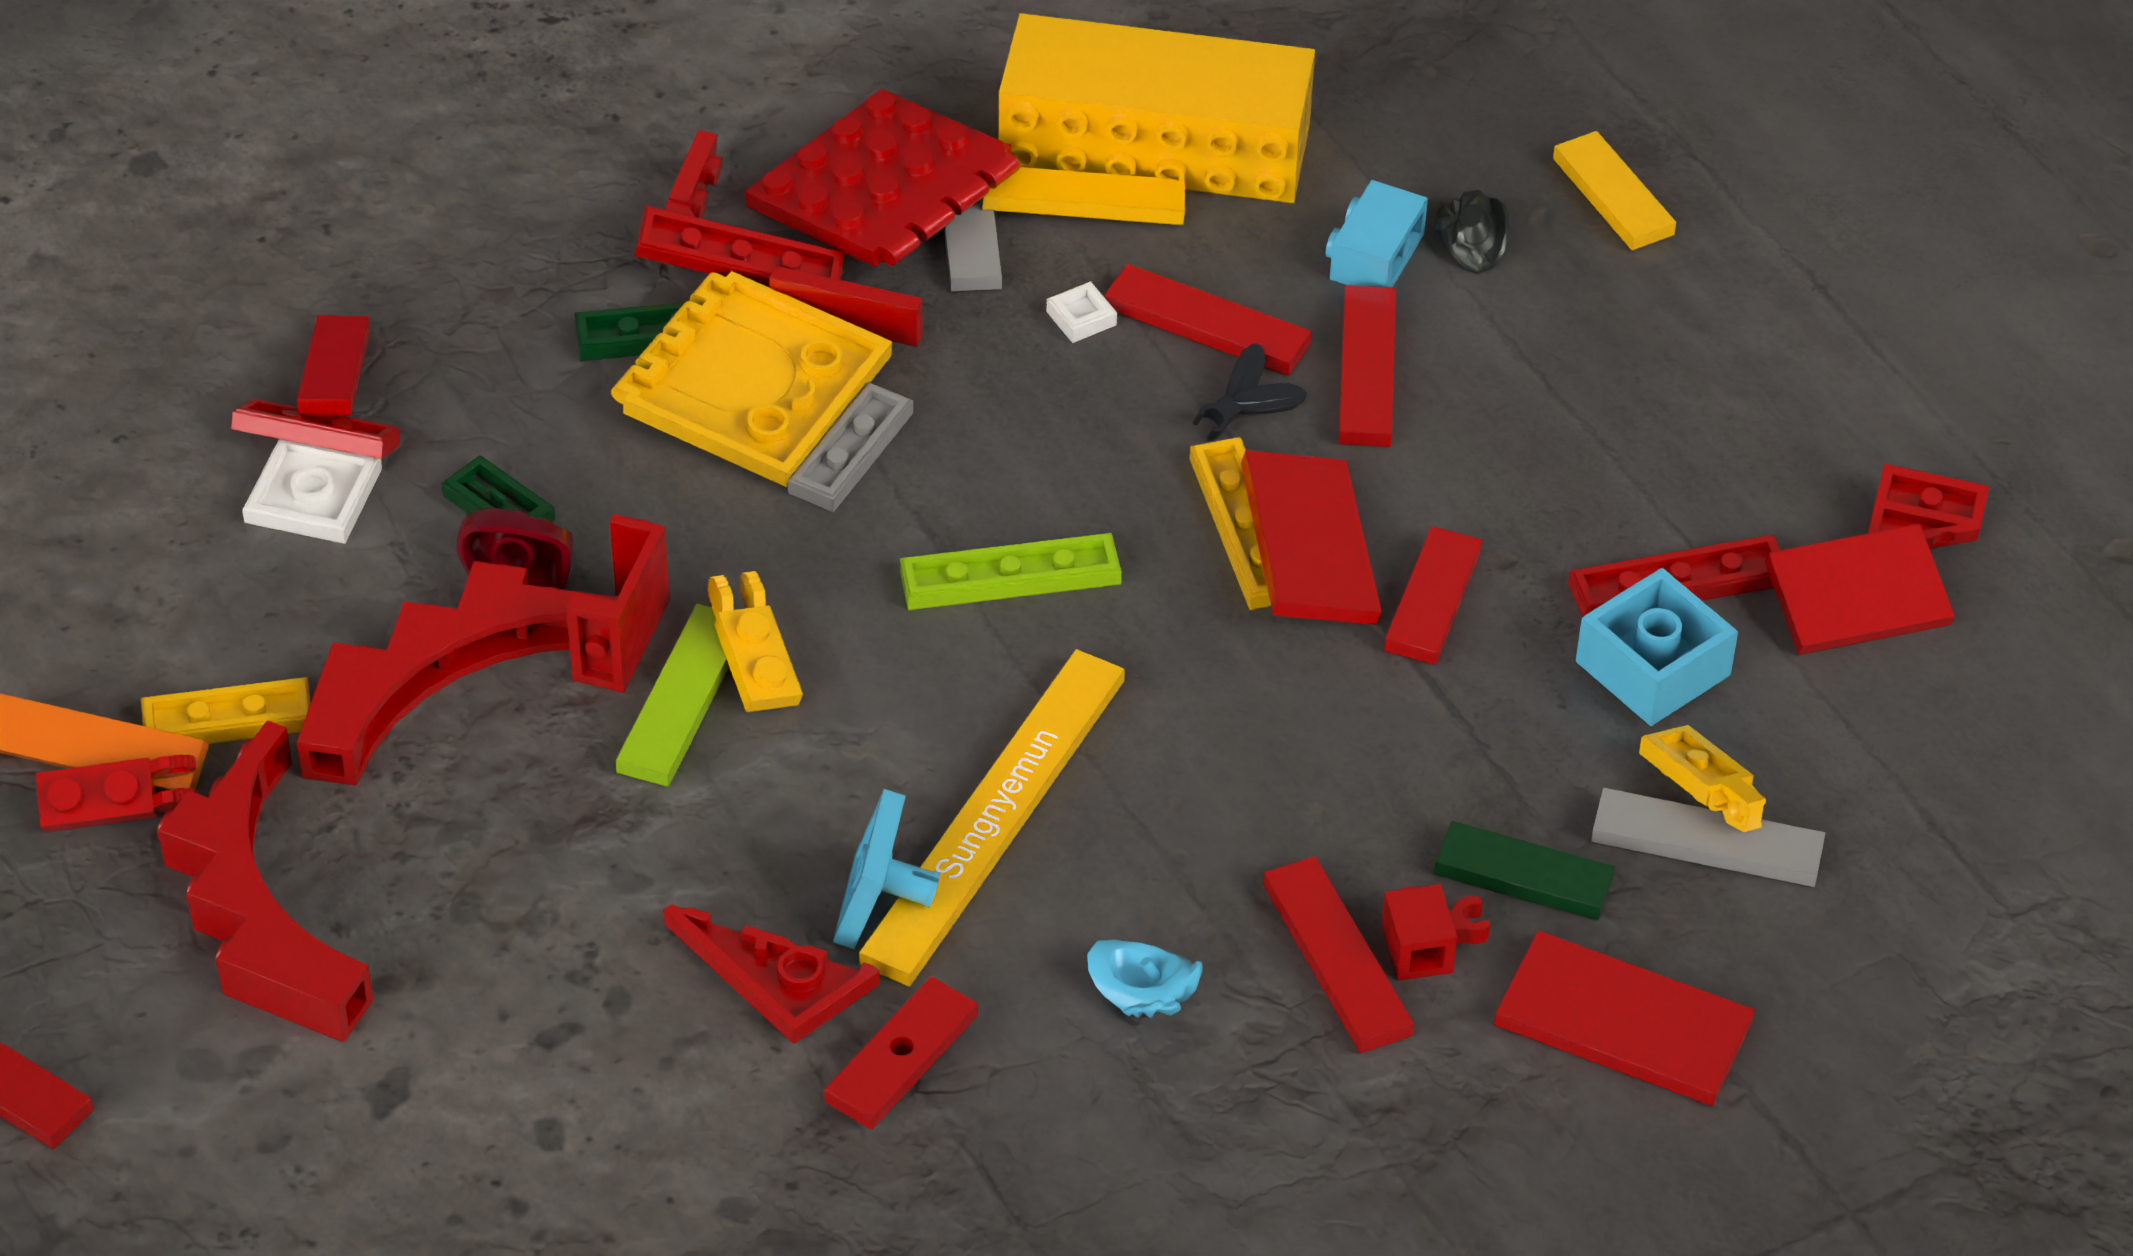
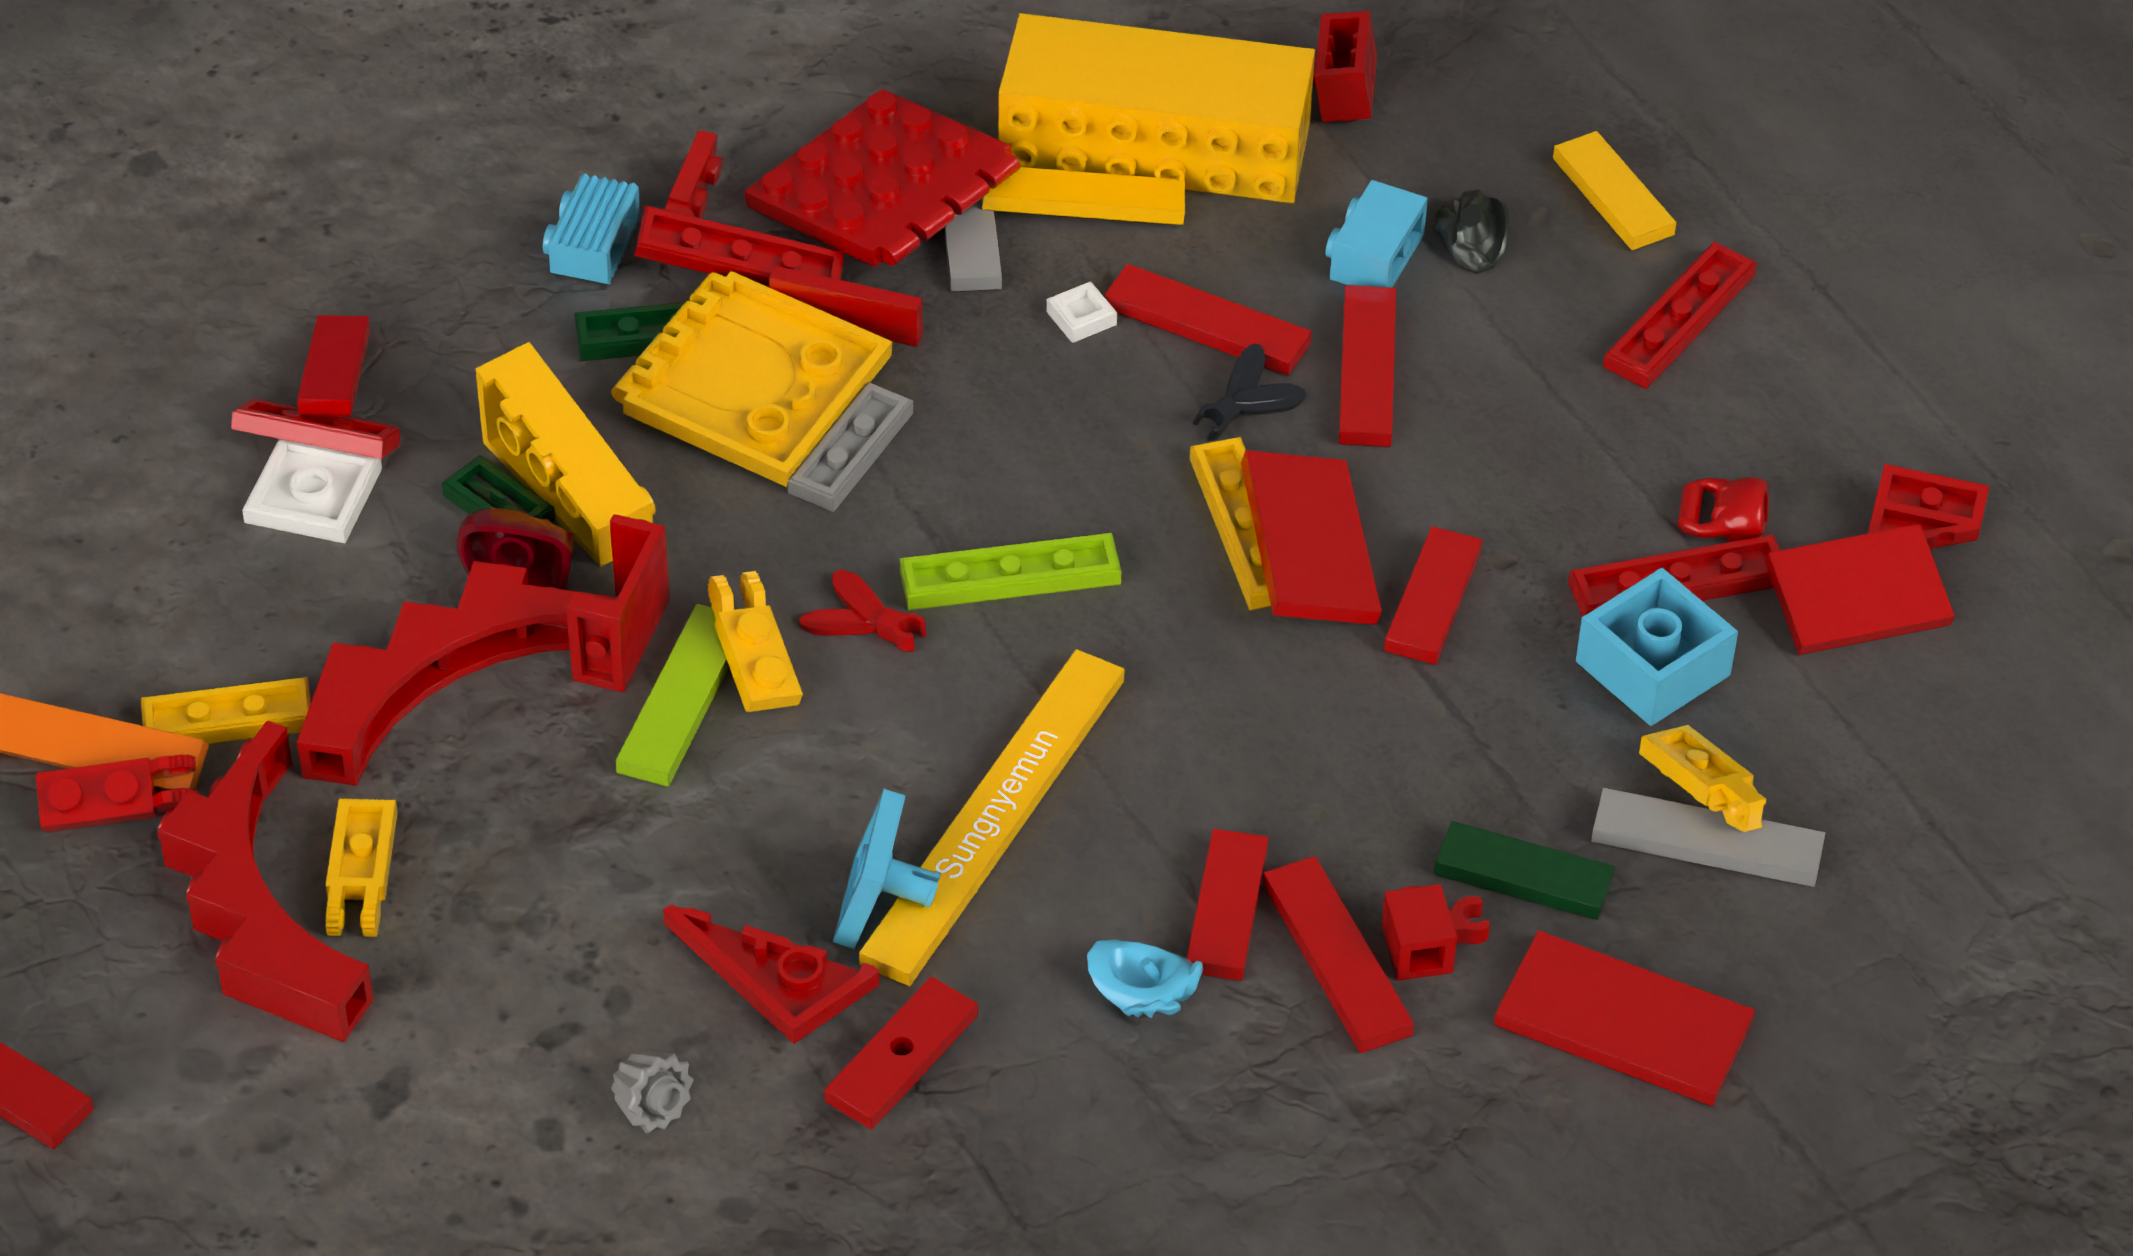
none -> yellow hinge [325,799,398,937]
none -> yellow wedge [475,342,656,567]
none -> medium azure brick [543,173,641,284]
none -> light grey piece [611,1052,694,1133]
none -> red piece [798,569,927,652]
none -> red tile [1187,829,1269,981]
none -> red brick [1313,11,1377,122]
none -> red tile [1603,241,1757,390]
none -> red piece [1677,477,1769,542]

